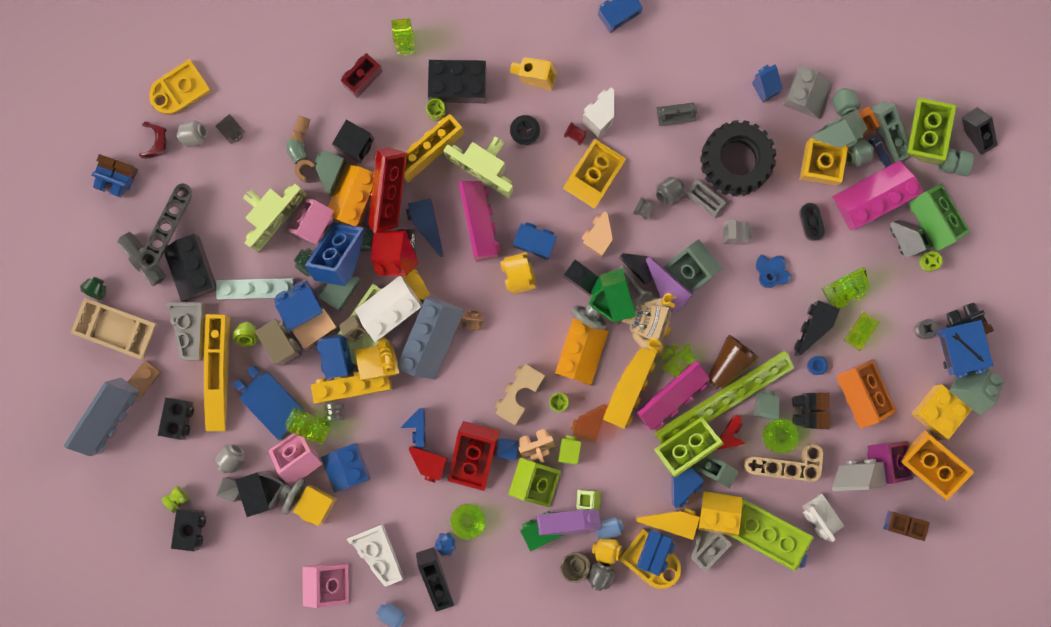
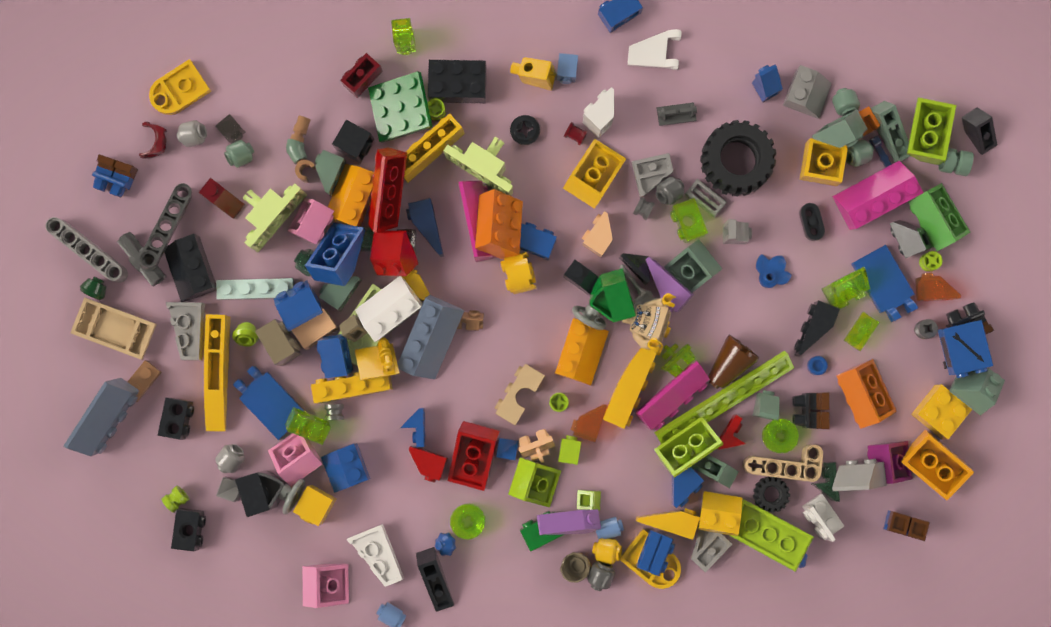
none -> light grey beam [45,217,128,283]
none -> dark red slope [199,177,245,219]
none -> sand green head [224,140,254,168]
none -> plate [368,71,433,143]
none -> orange brick [475,189,523,260]
none -> medium blue brick [557,53,578,84]
none -> white flag [627,29,682,70]
none -> light grey wing [632,153,673,198]
none -> clear neon green brick [670,198,708,244]
none -> black tyre [753,477,790,512]
none -> clear green slope [811,462,840,502]
none -> blue tile [851,245,918,322]
none -> clear orange slope [915,273,961,301]

